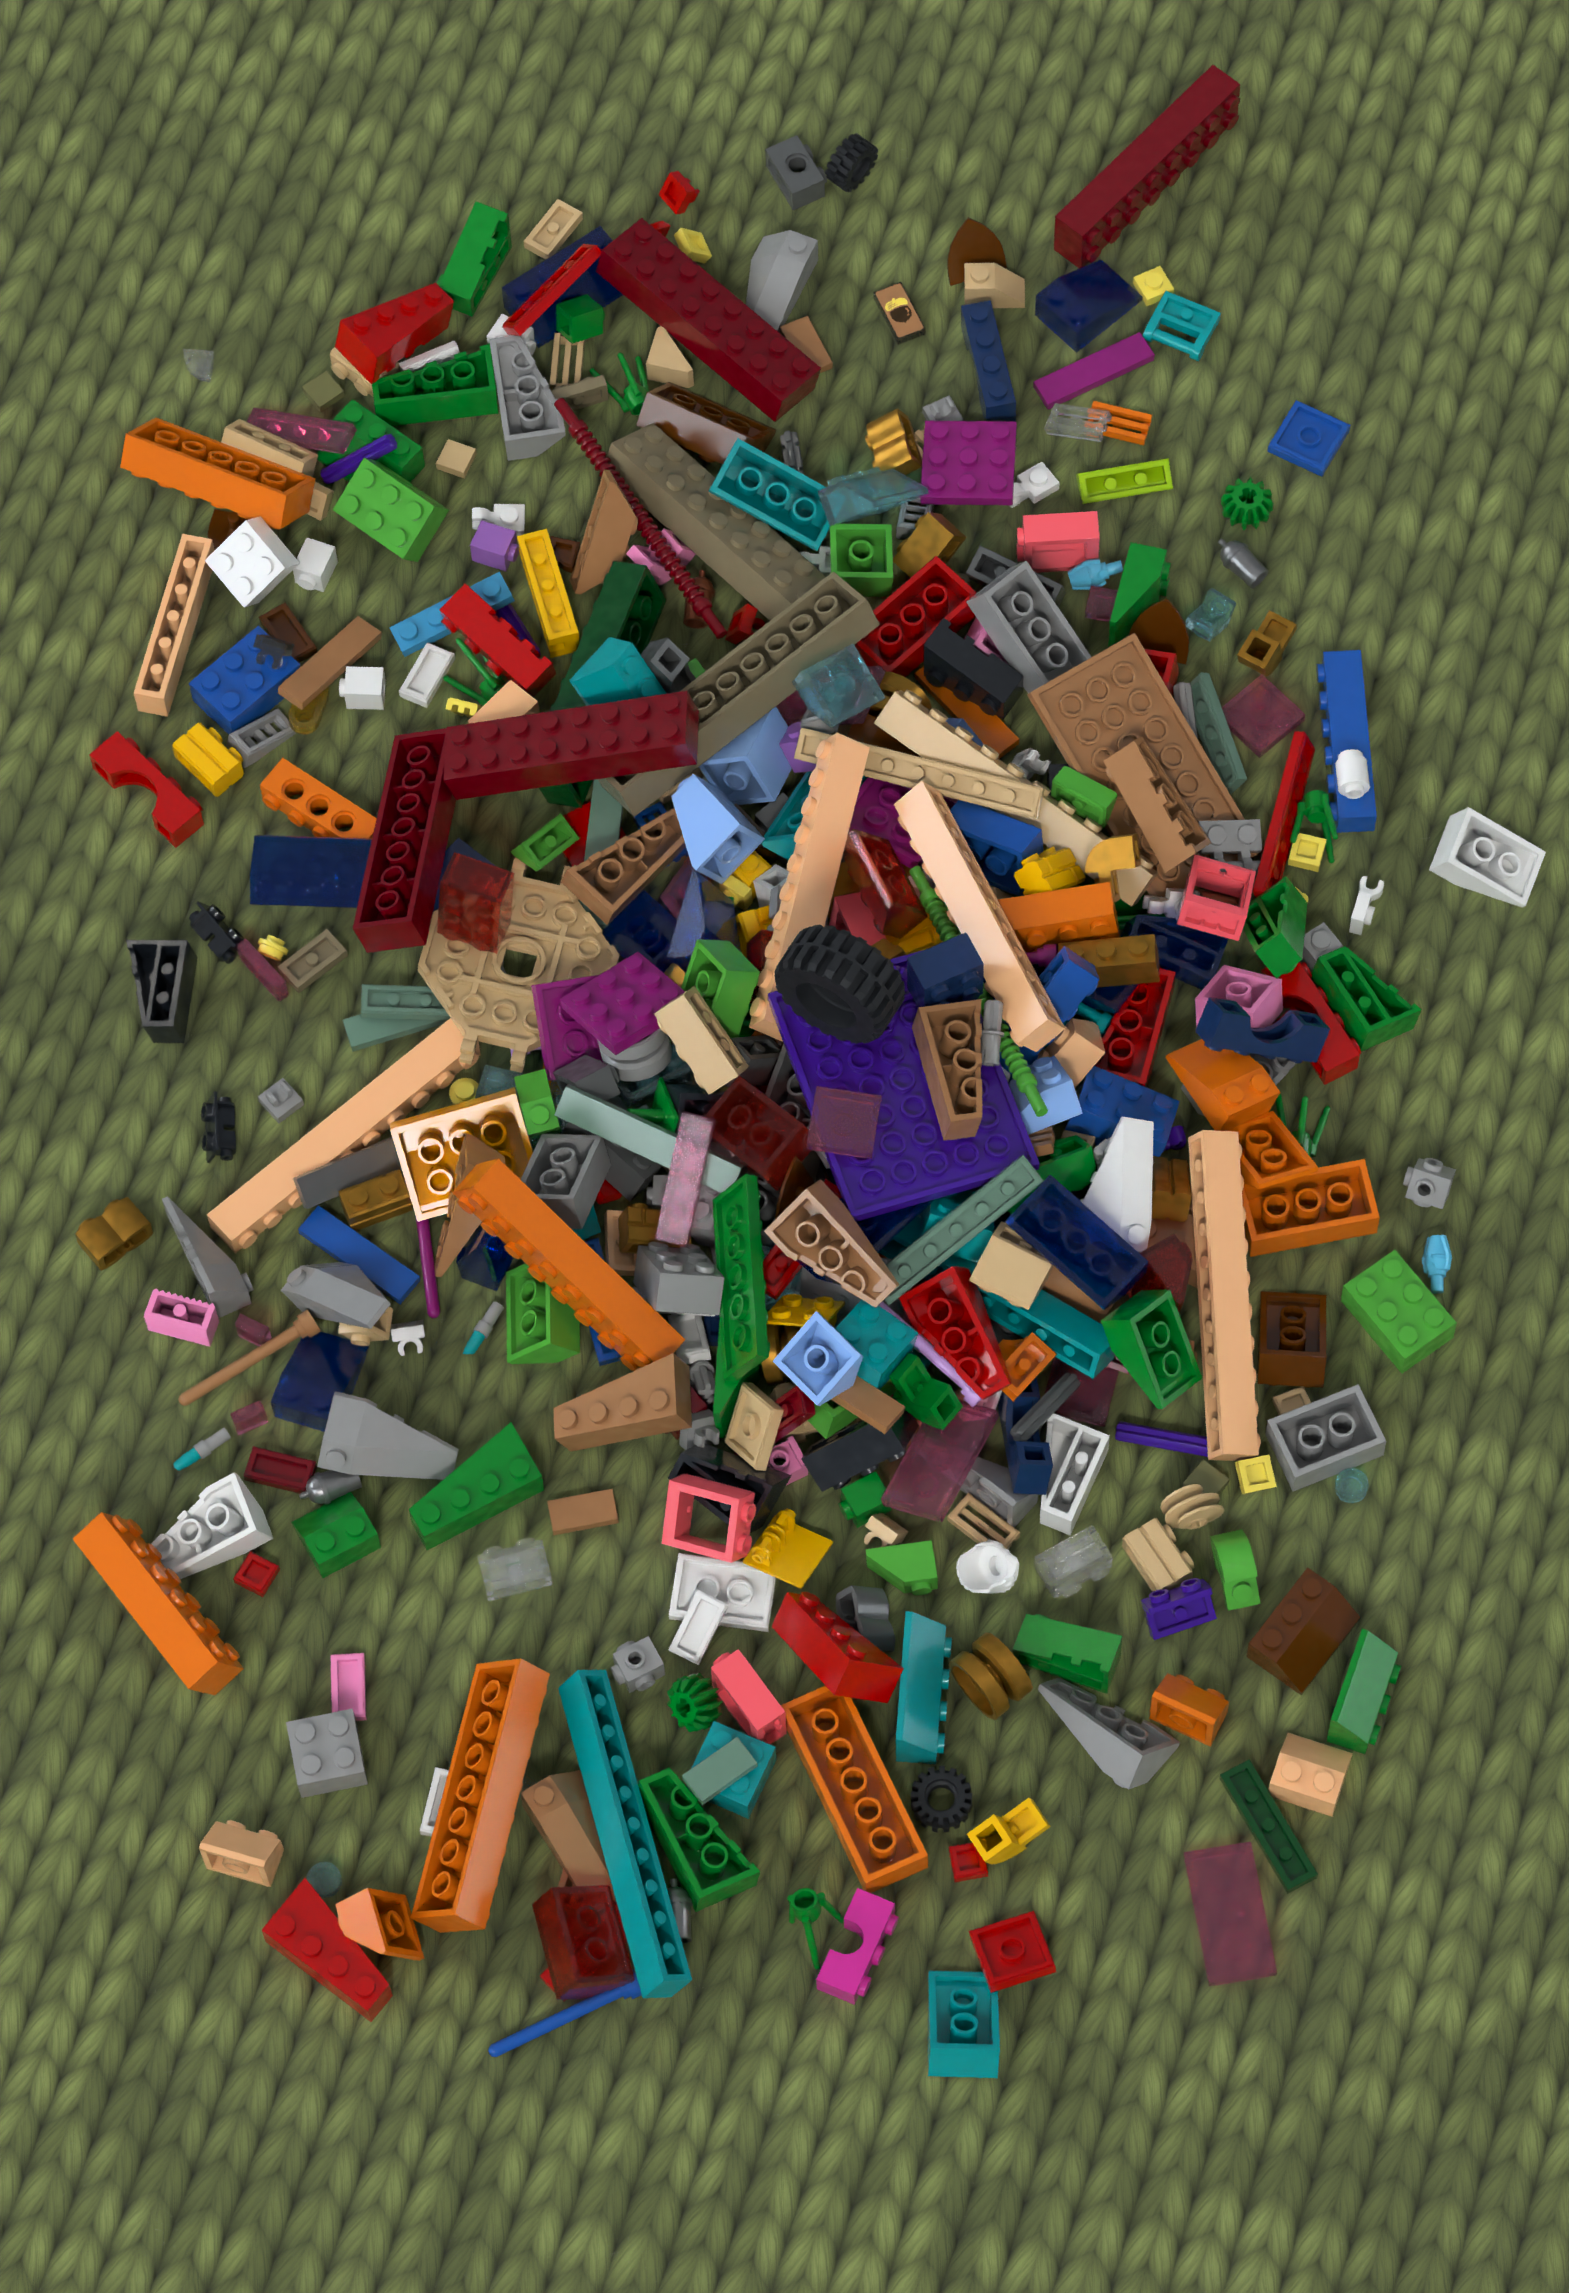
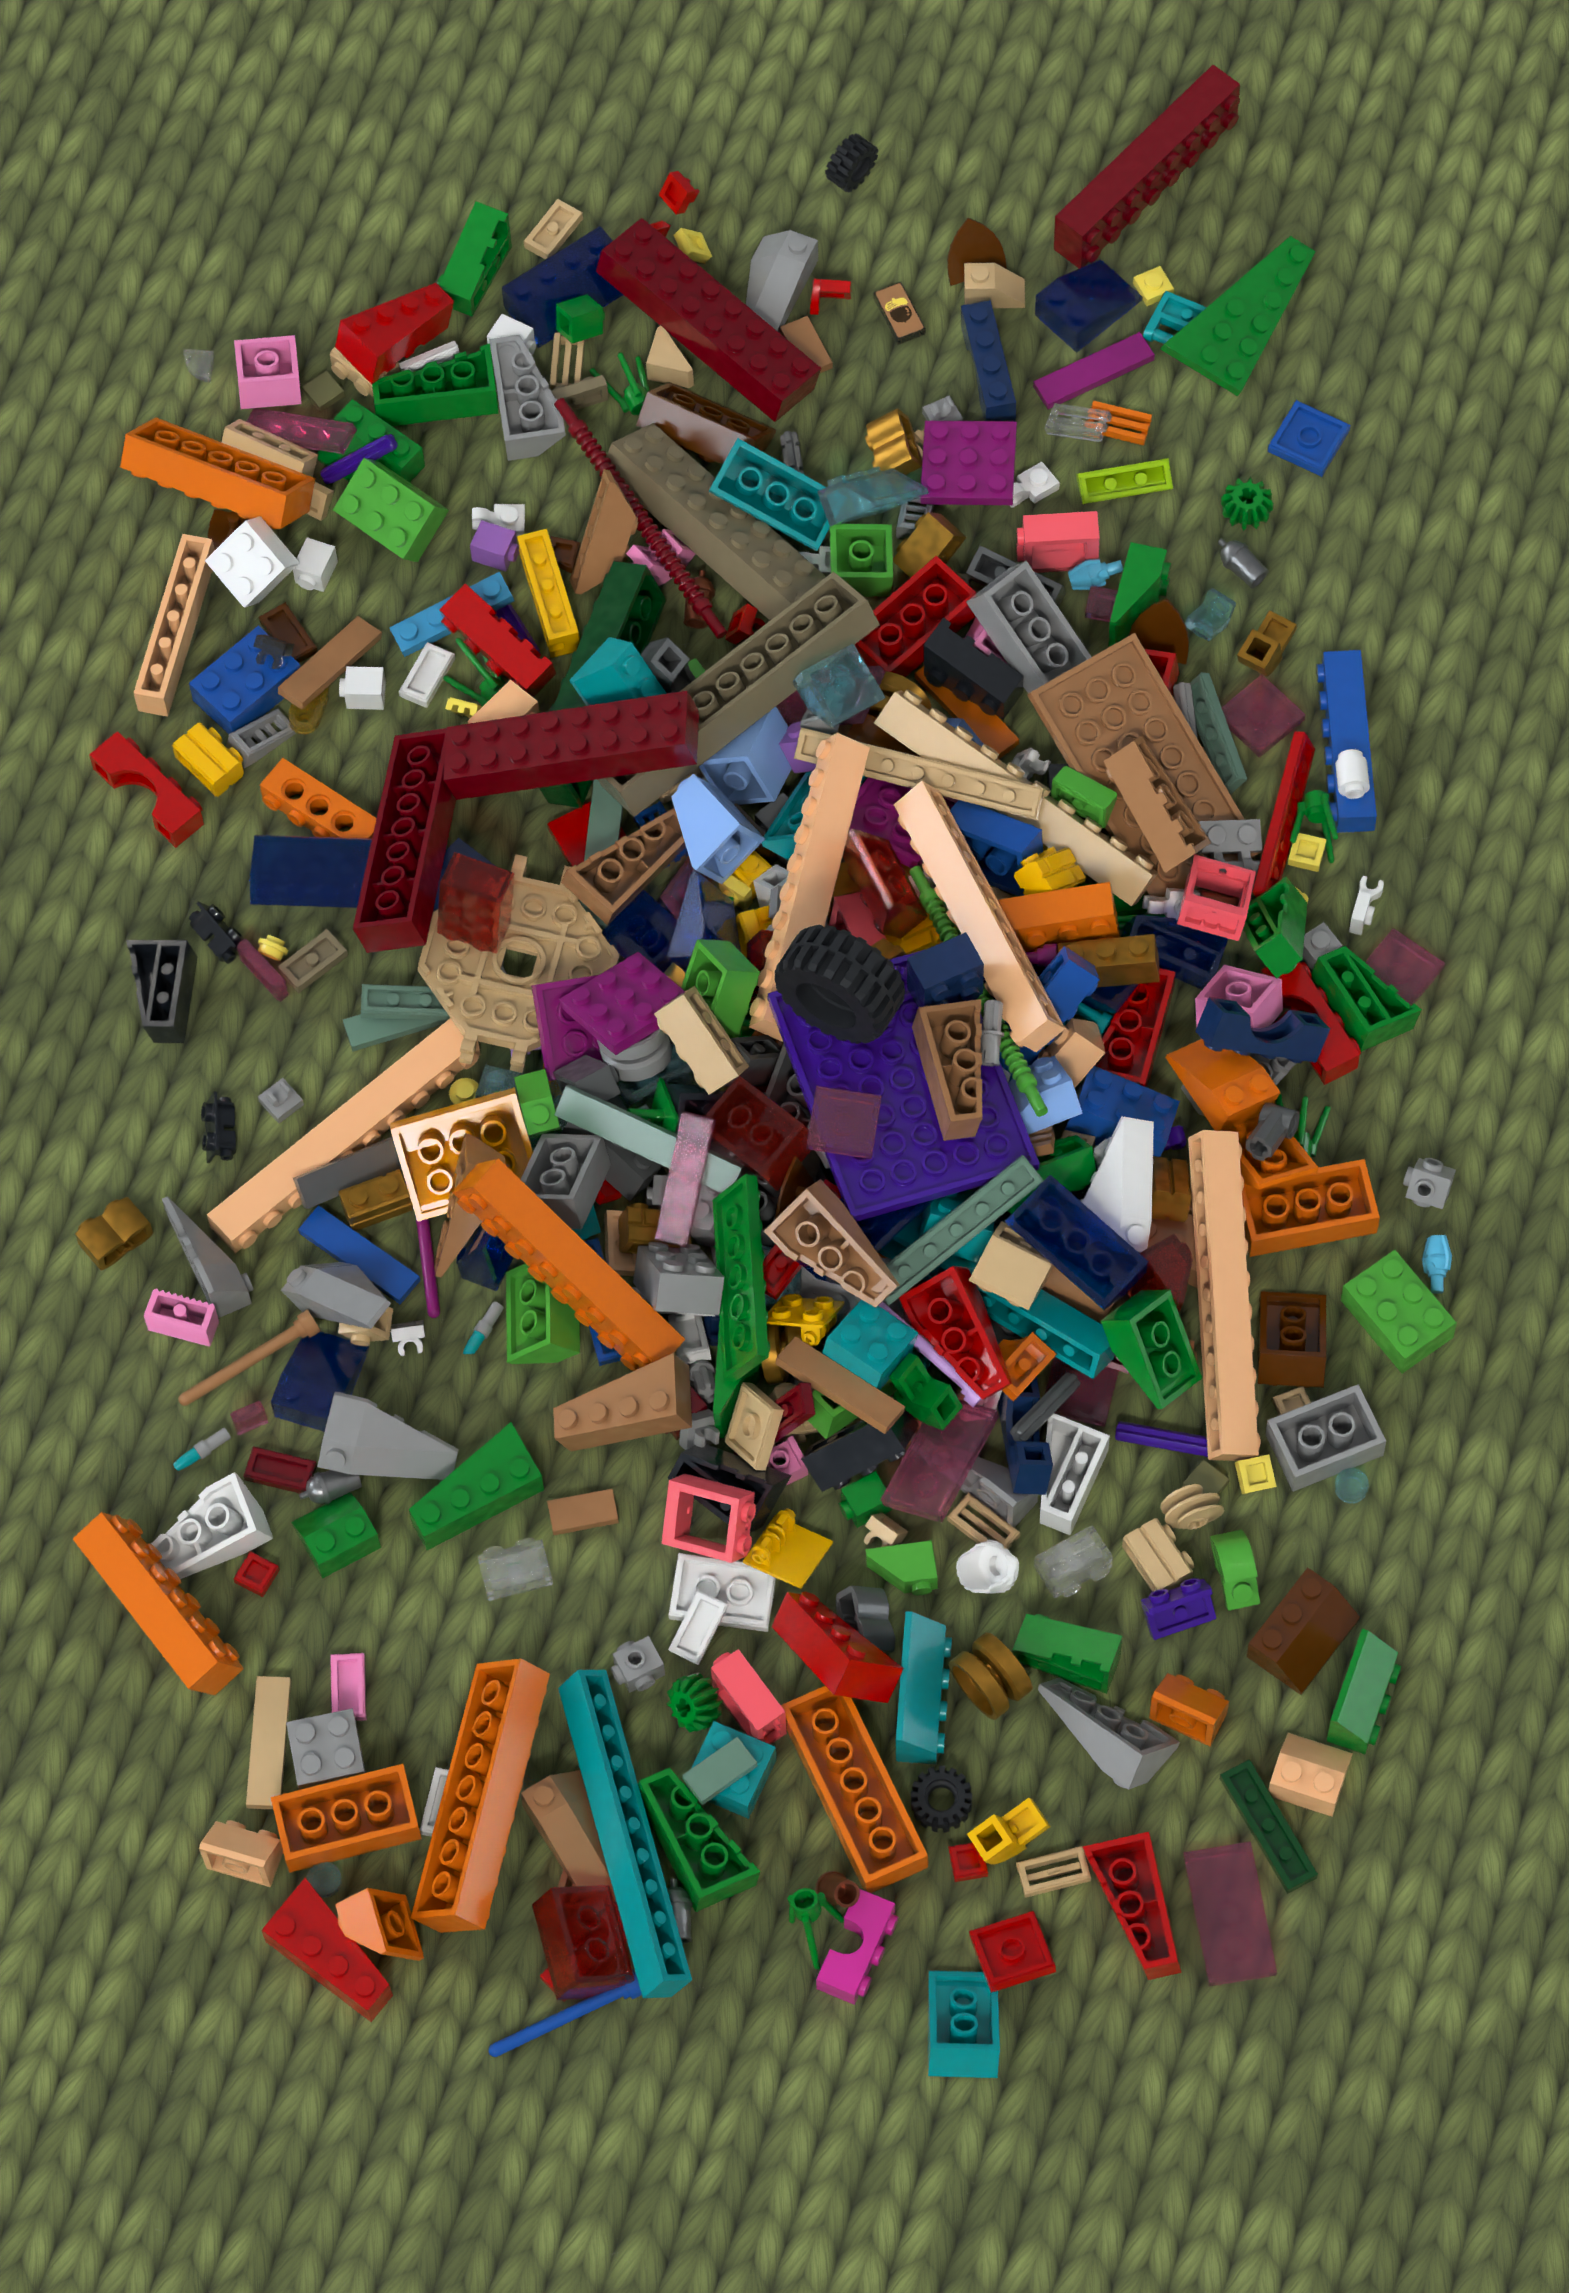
clear pink tile [235,1314,272,1346] -> none
tan tile [436,439,477,479] -> none
red tile [502,244,601,336] -> none
bright green slope [510,813,580,872] -> none
dark grey brick [765,135,827,210] -> none
light blue slope [773,1311,863,1406] -> none
brick [1085,833,1141,902] -> none
white slope [1429,807,1546,908] -> none
none -> bright pink brick [234,335,302,409]
none -> tan tile [246,1676,291,1809]
none -> orange brick [271,1764,422,1873]
none -> red tile [810,278,852,315]
none -> copper piece [815,1871,860,1908]
none -> tan tile [1016,1846,1091,1898]
none -> red wedge [1082,1832,1182,1980]
none -> green wing [1160,236,1316,396]
none -> dark grey piece [1246,1102,1300,1161]
none -> clear pink tile [1365,928,1445,1005]

